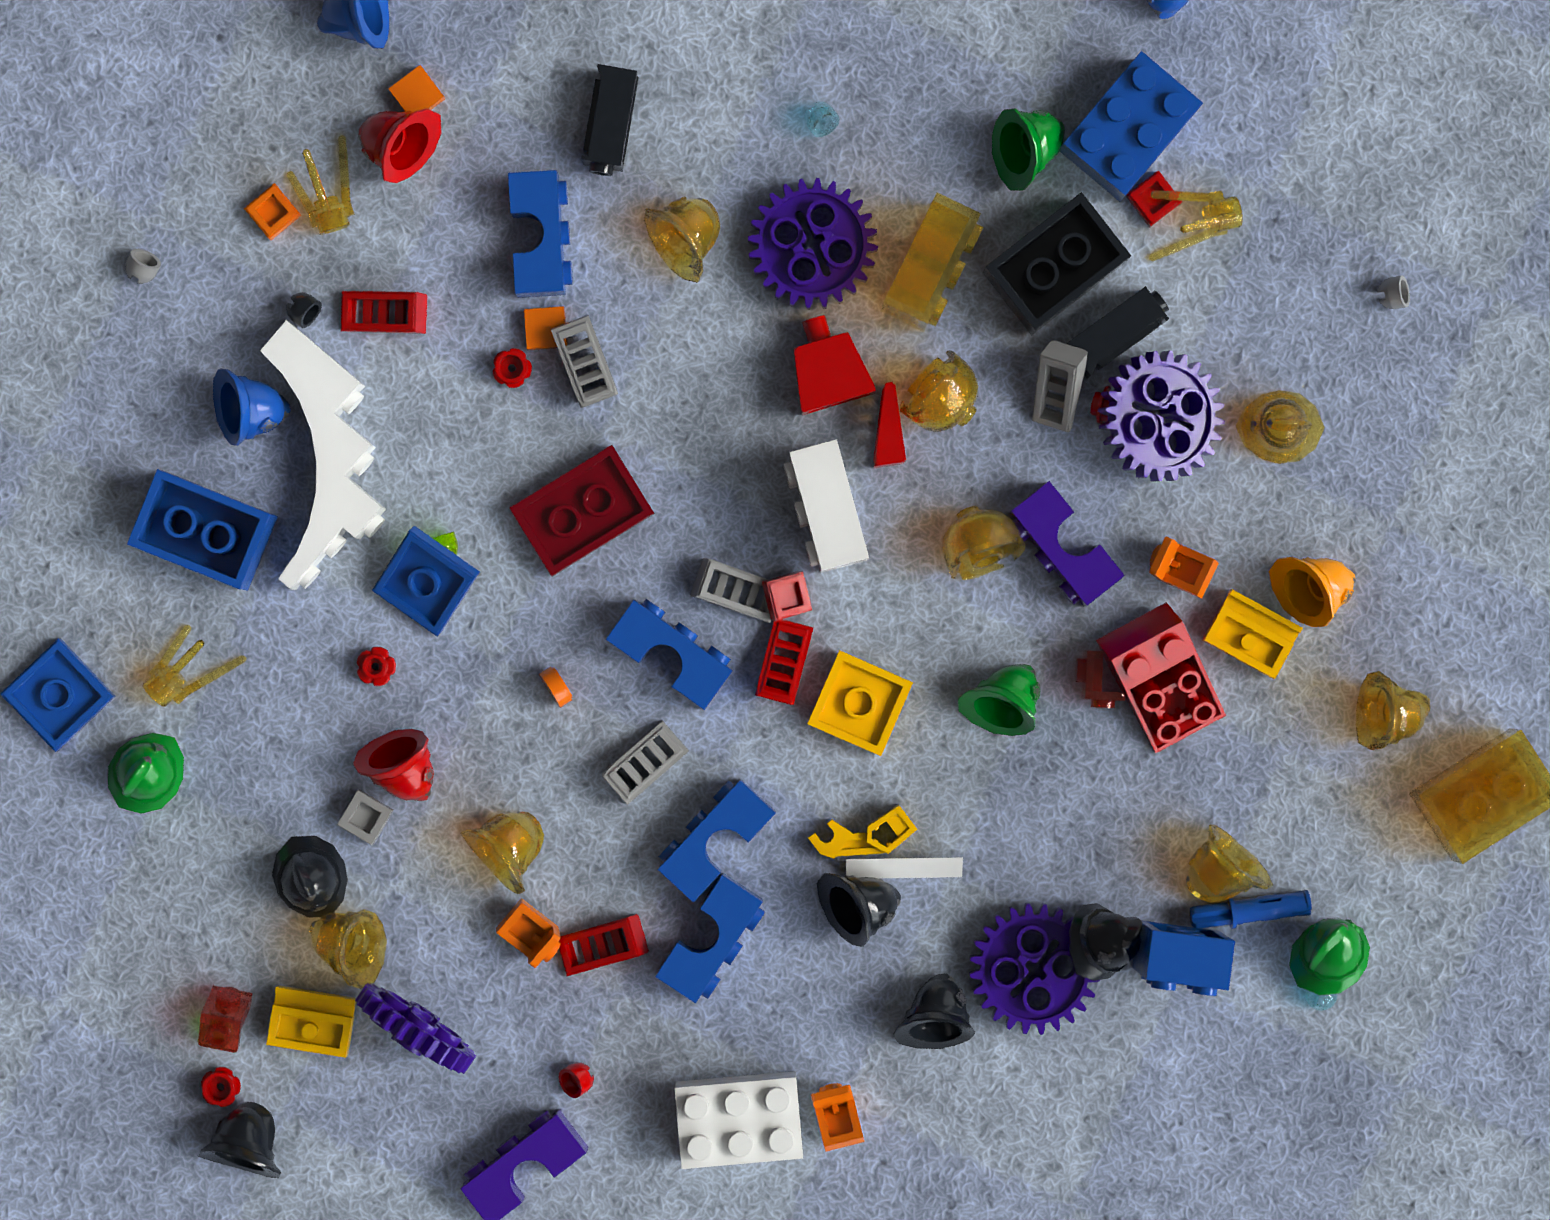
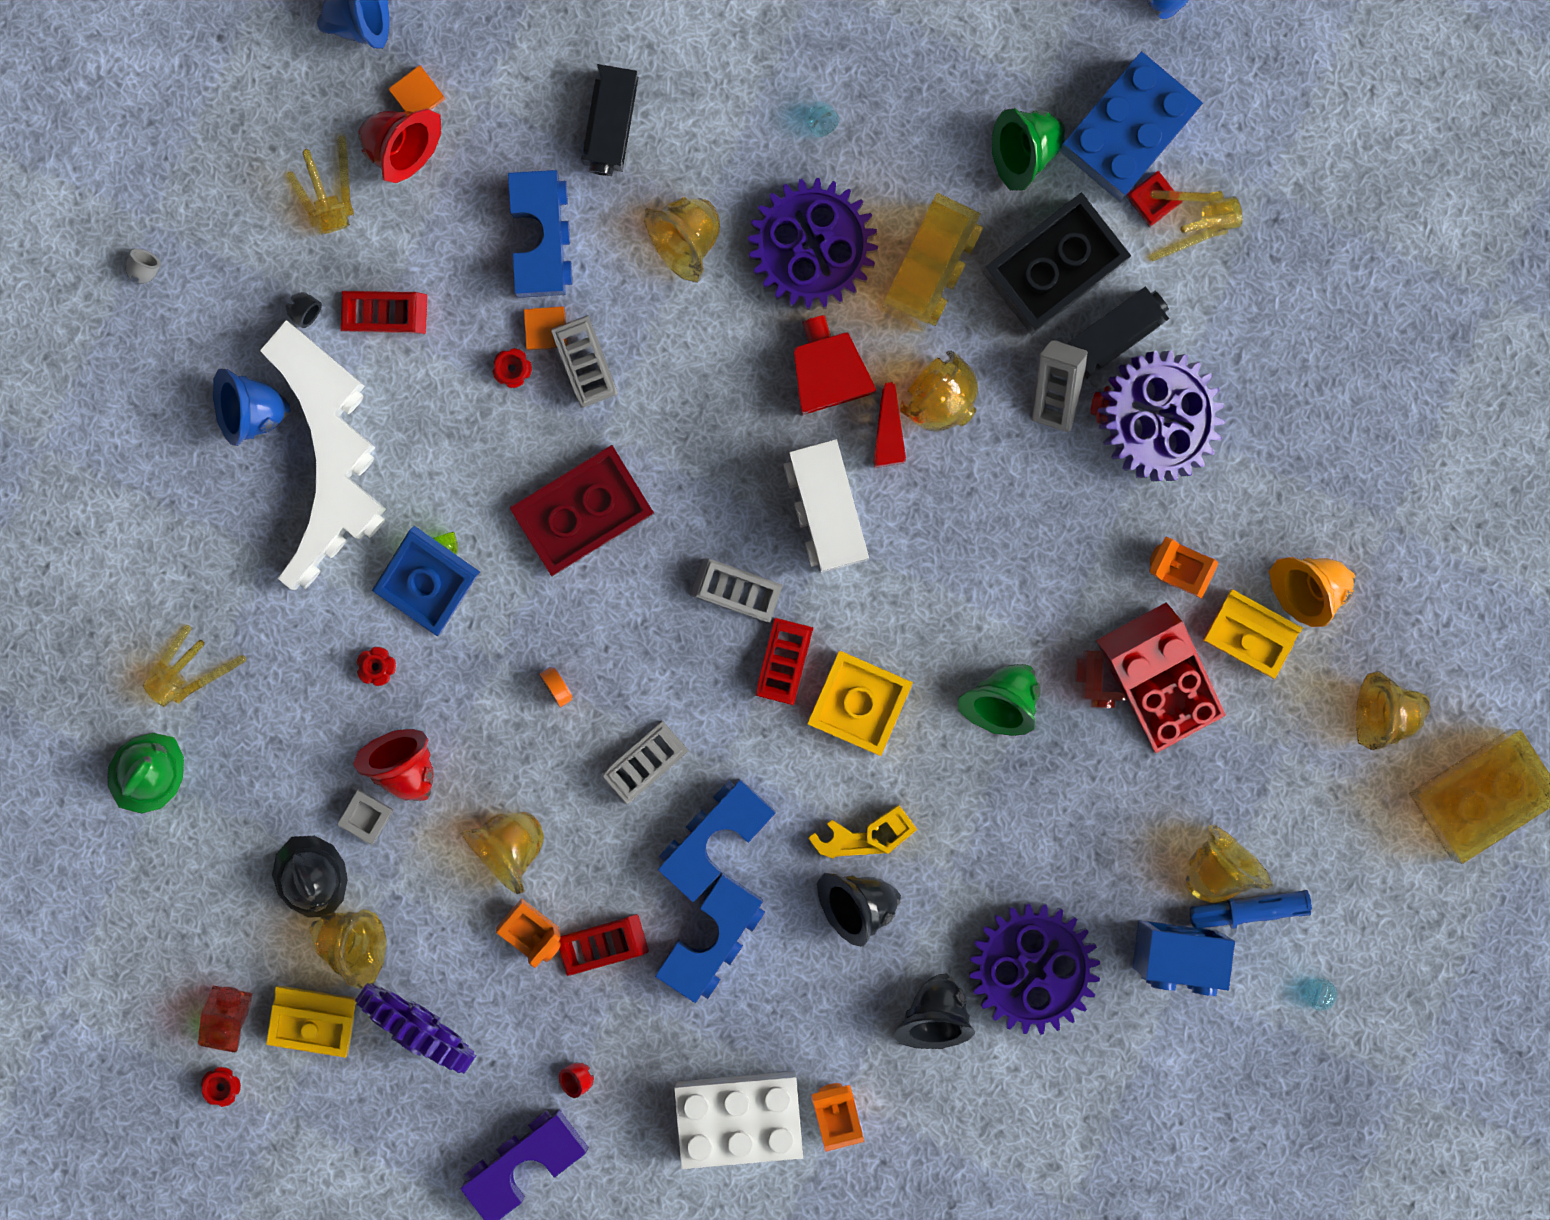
blue tile [0,638,116,752] -> none
blue brick [127,469,278,591] -> none
black piece [198,1102,281,1178] -> none
orange tile [244,183,301,240] -> none
blue arch [606,599,733,710] -> none
tile [762,571,812,621] -> none
white sticker [846,857,963,879] -> none
clear yellow cylinder [942,506,1025,580] -> none
dark purple arch [1009,481,1125,607] -> none
black piece [1069,903,1142,981] -> none
clear yellow piece [1236,390,1325,464] -> none
green piece [1289,918,1370,995] -> none
light grey hinge [1377,275,1410,309] -> none

